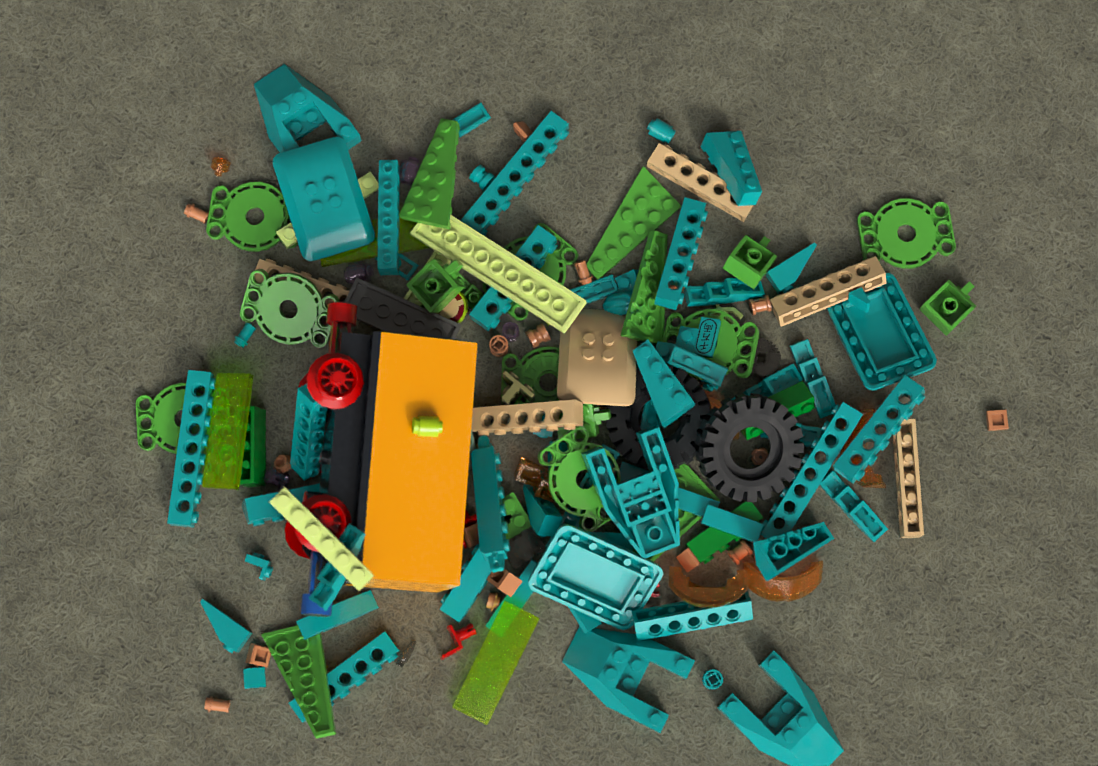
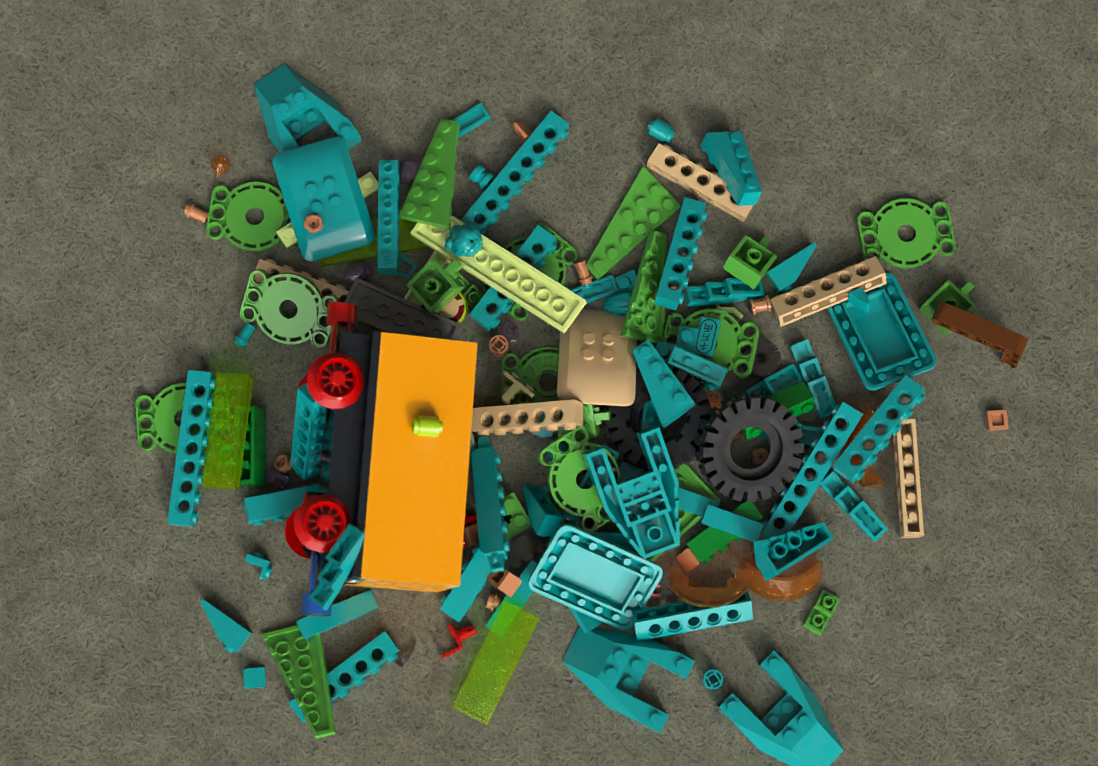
nougat pin [204,696,230,713] -> none
nougat slope [245,643,271,668] -> none
yellowish green plate [270,487,375,591] -> none
clear orange brick [514,457,557,502] -> none
nougat wheel [525,323,551,349] -> none
nougat bush [727,540,753,565] -> none
none -> nougat plate [304,214,323,233]
none -> teal hair [444,224,483,257]
none -> bright green slope [803,589,840,636]
none -> reddish brown beam [931,302,1028,368]

